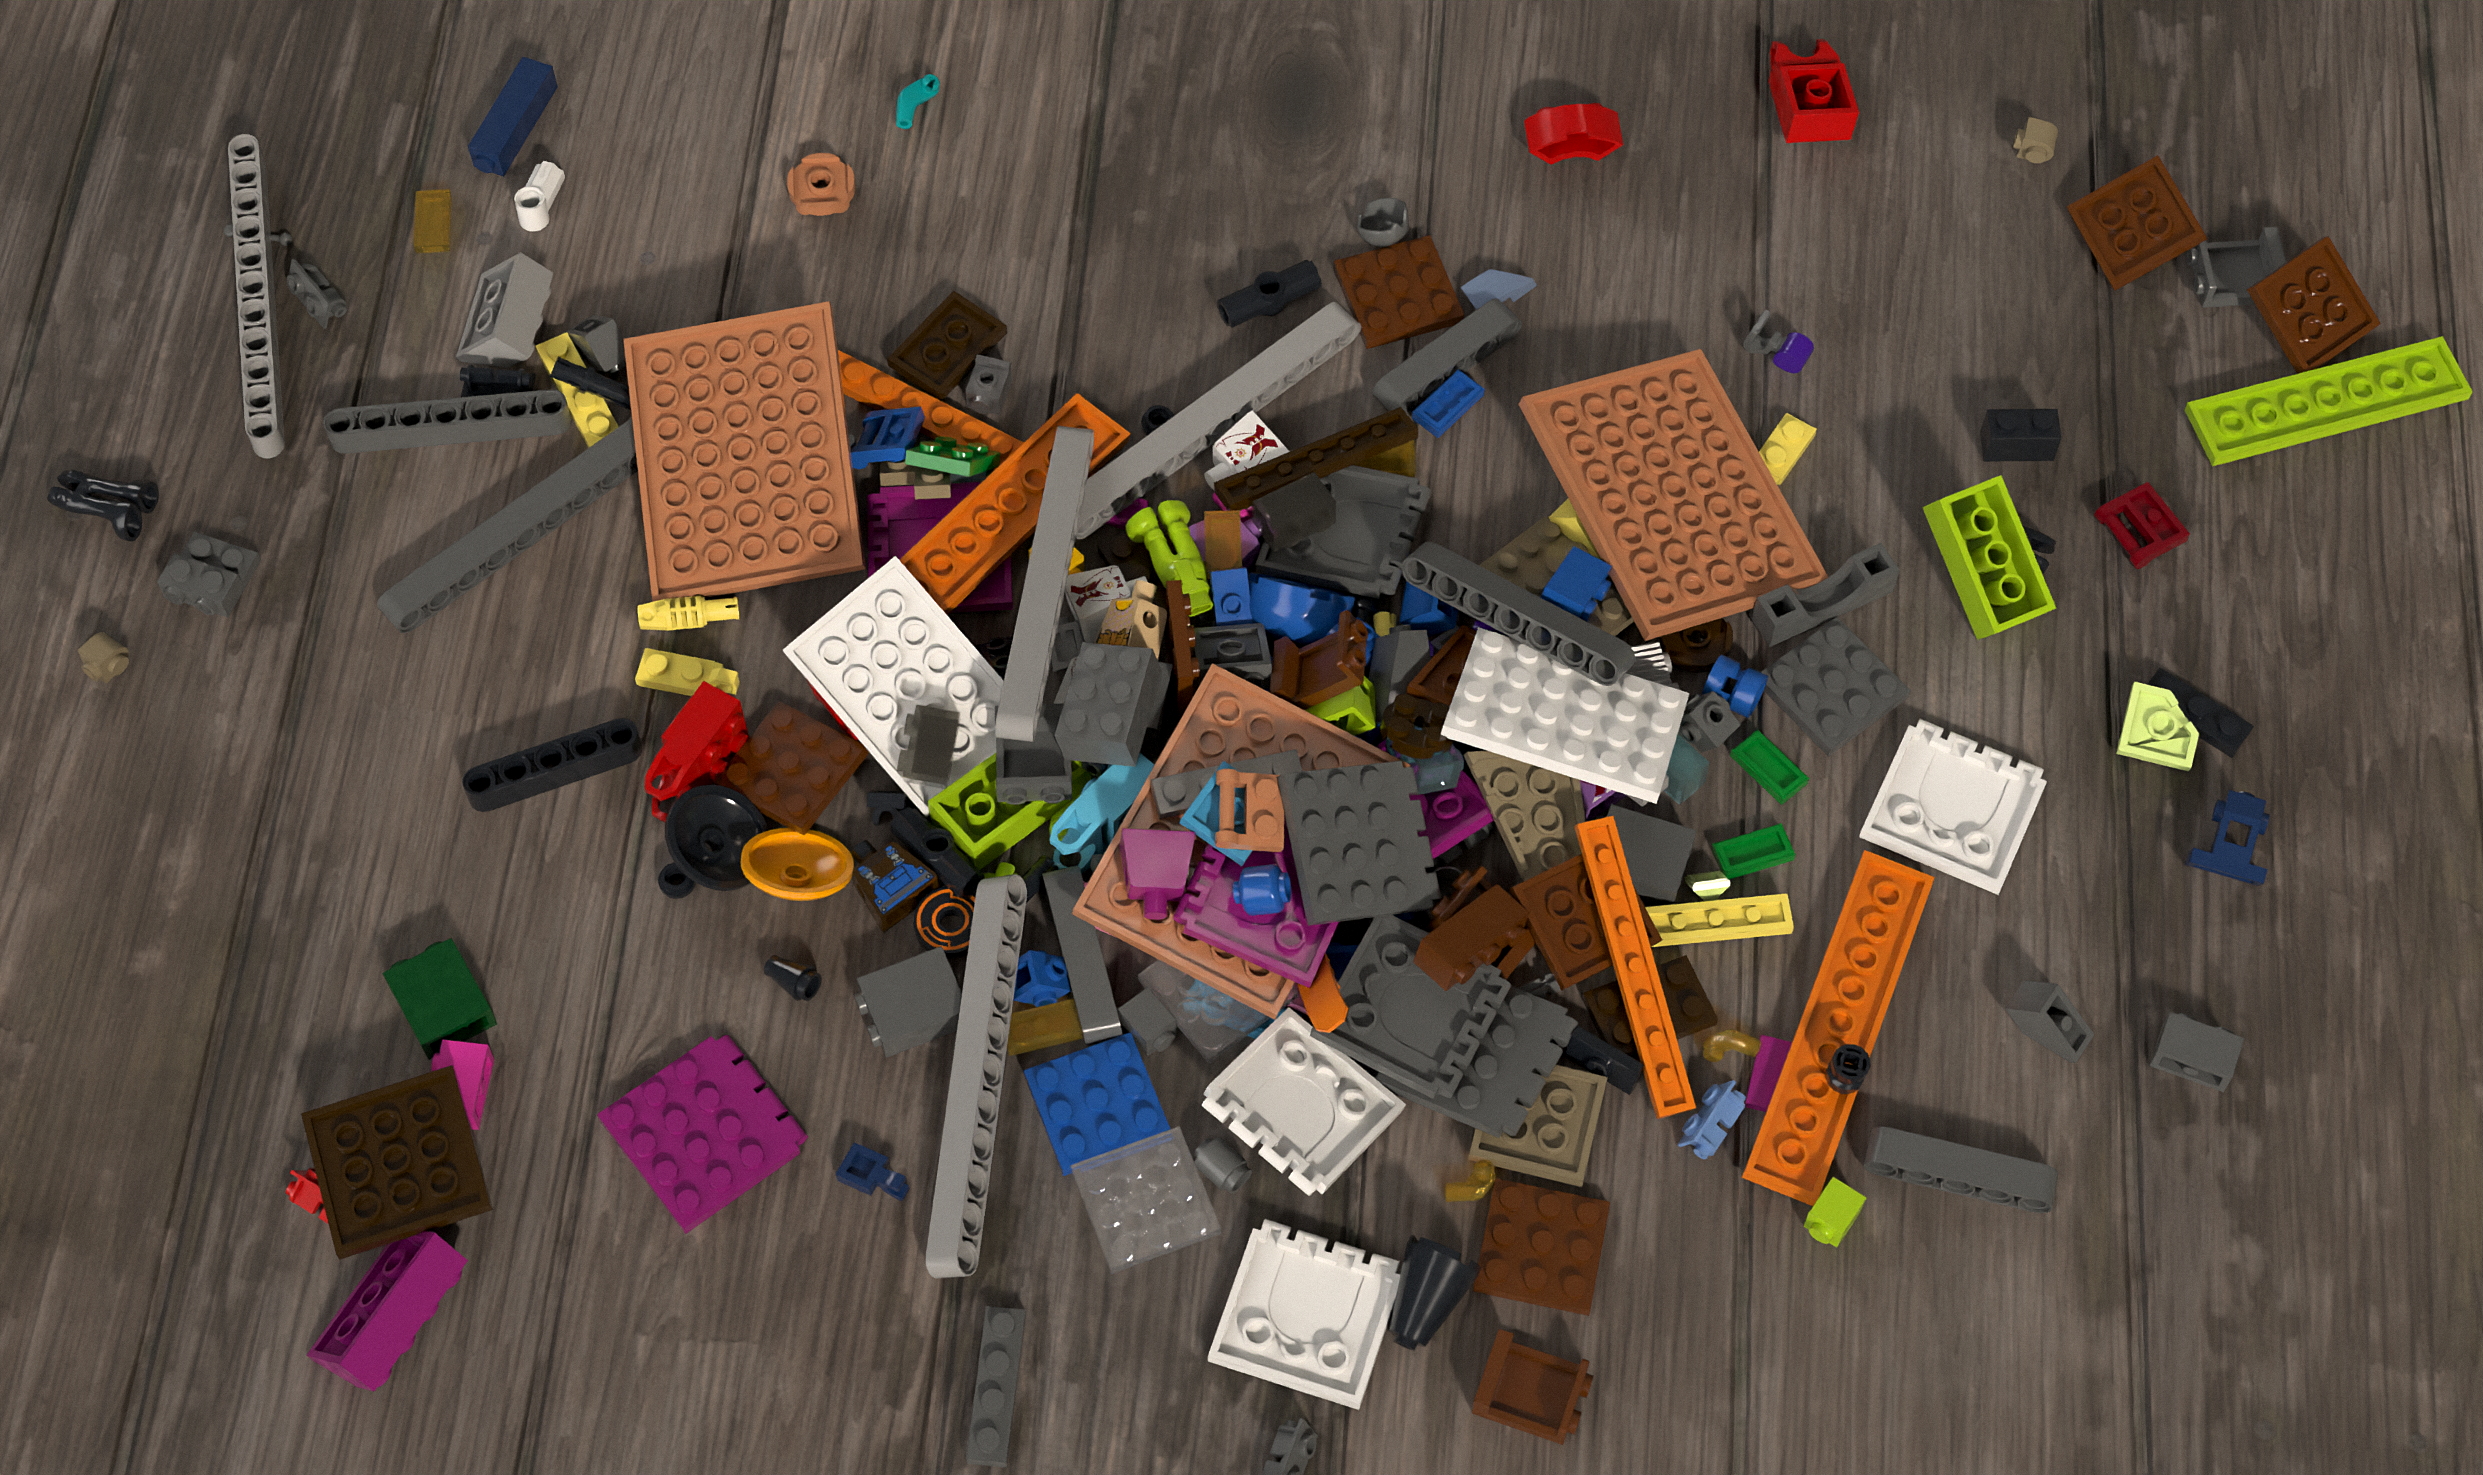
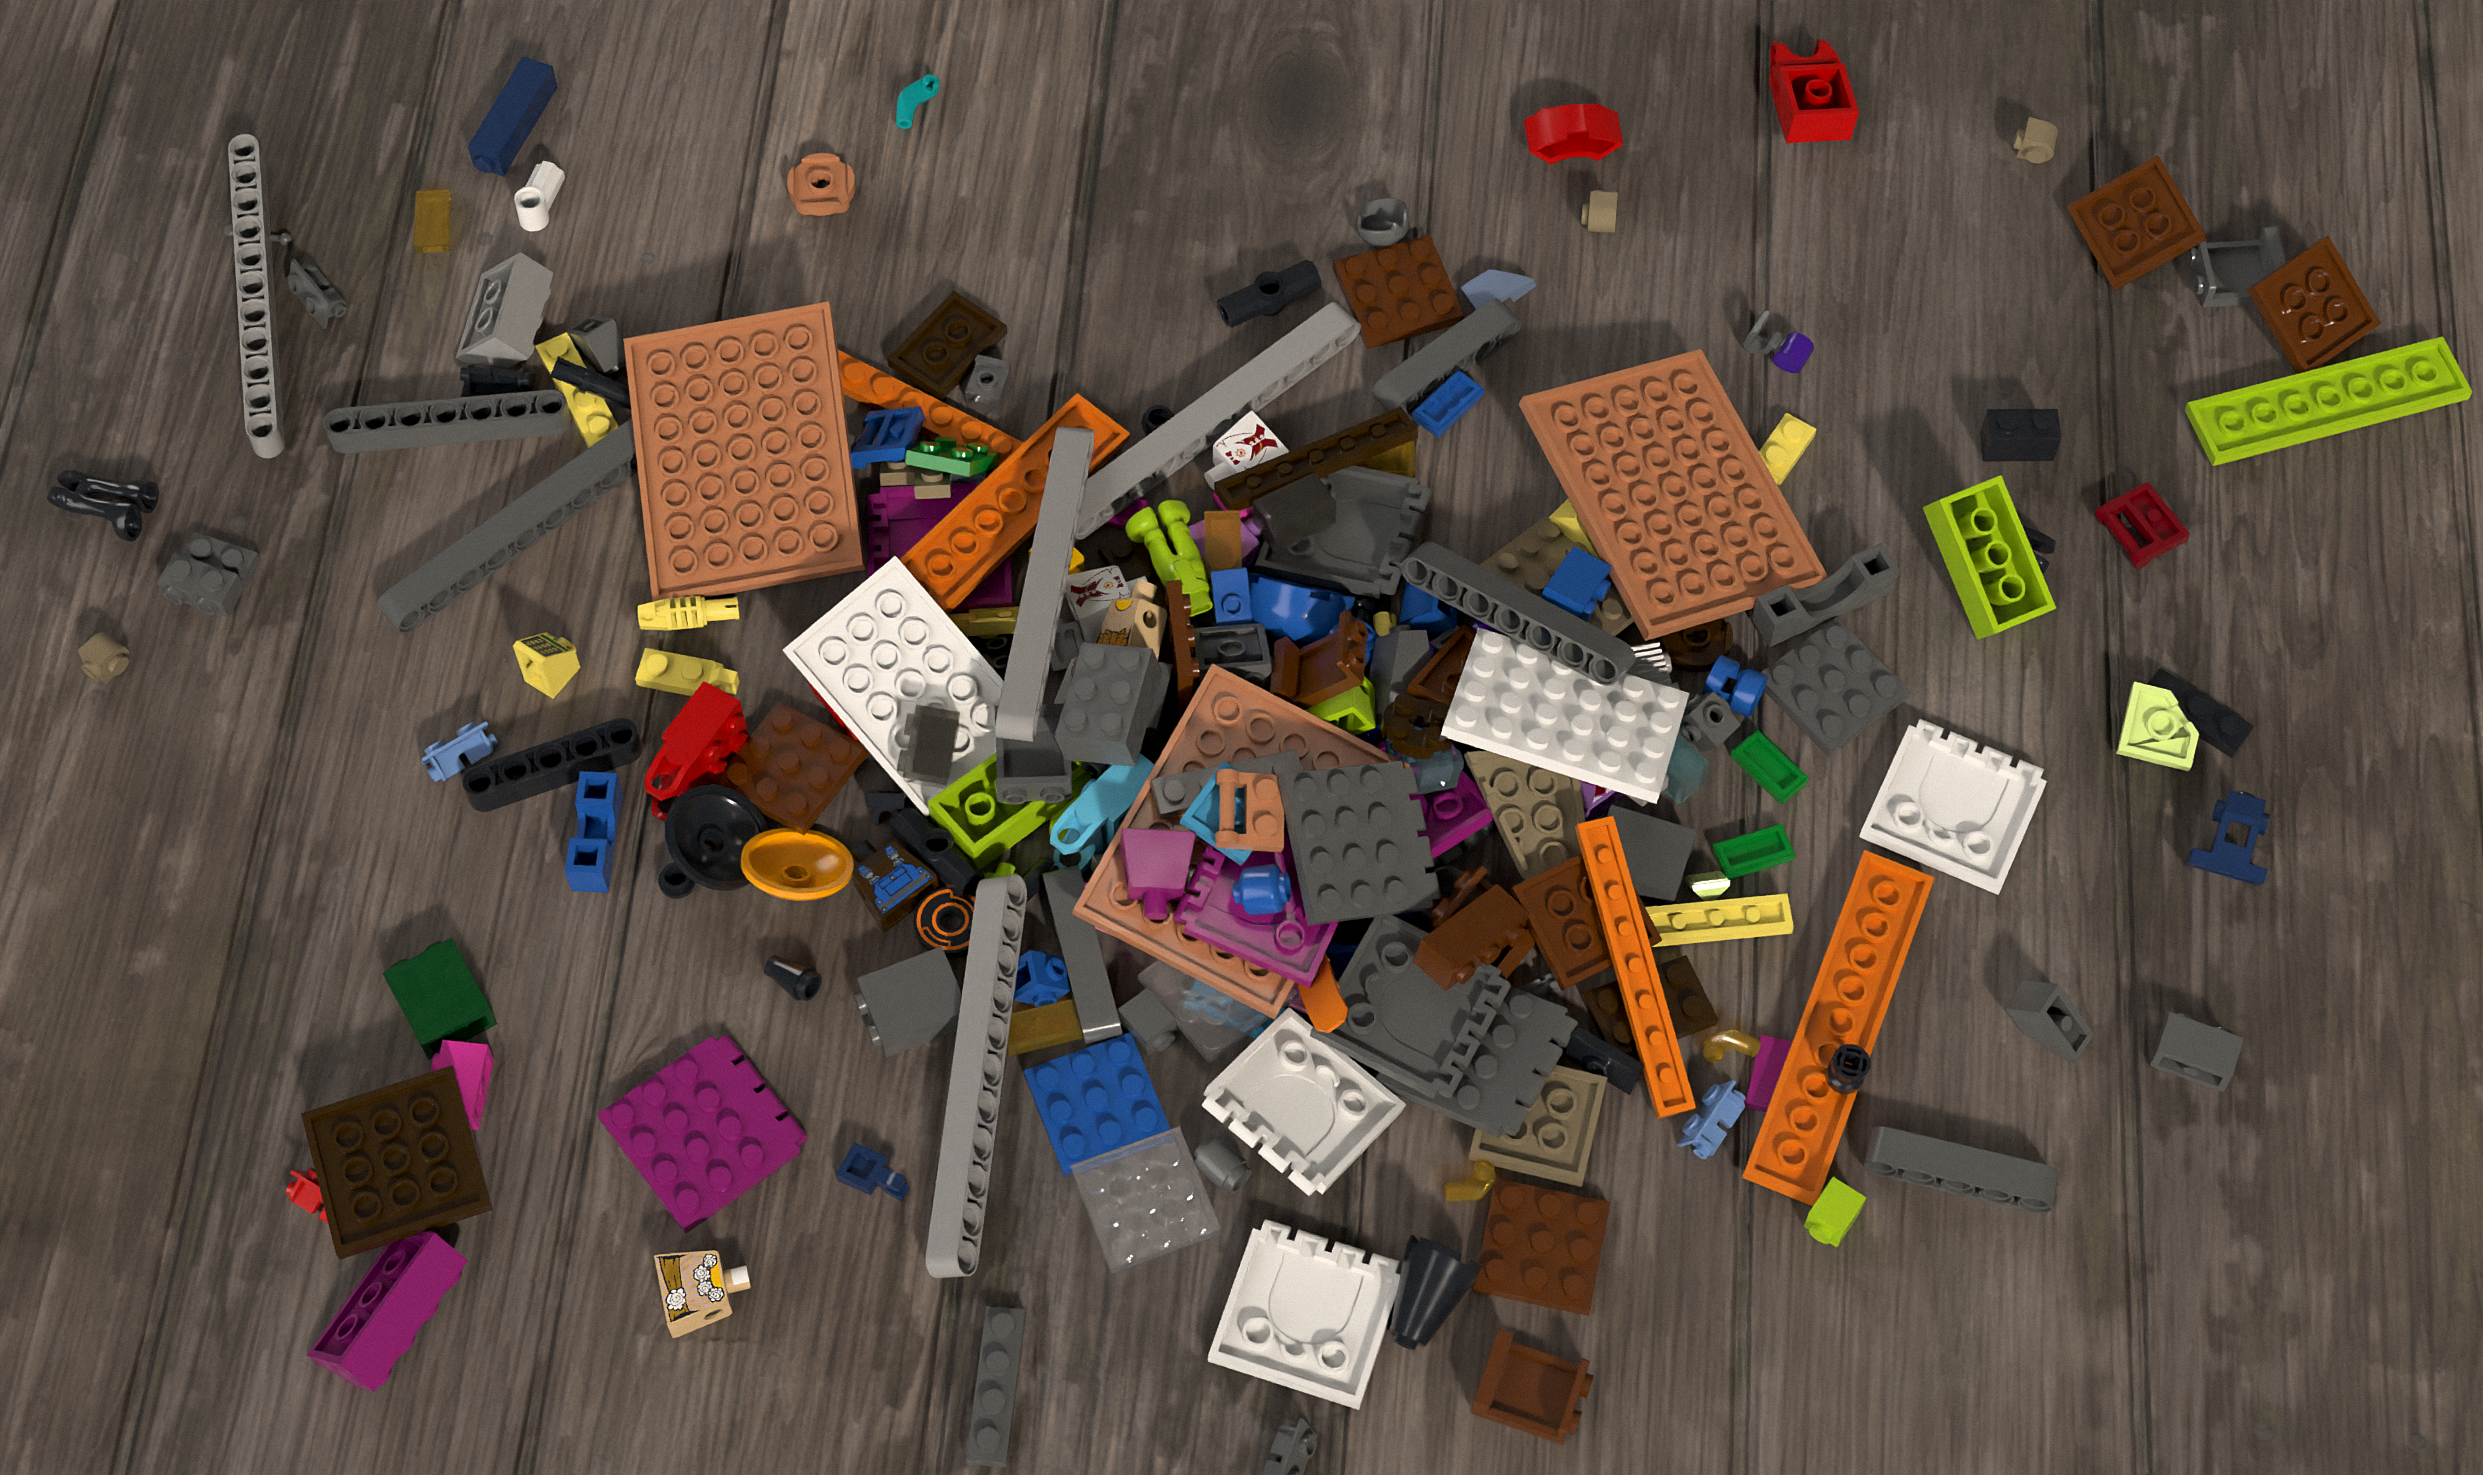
none -> medium blue hinge [421,721,499,783]
none -> light yellow slope [513,632,580,699]
none -> blue arch [565,771,623,893]
none -> torso [654,1250,751,1338]
none -> light yellow hinge [947,606,1020,639]
none -> dark tan plate [1581,189,1618,233]

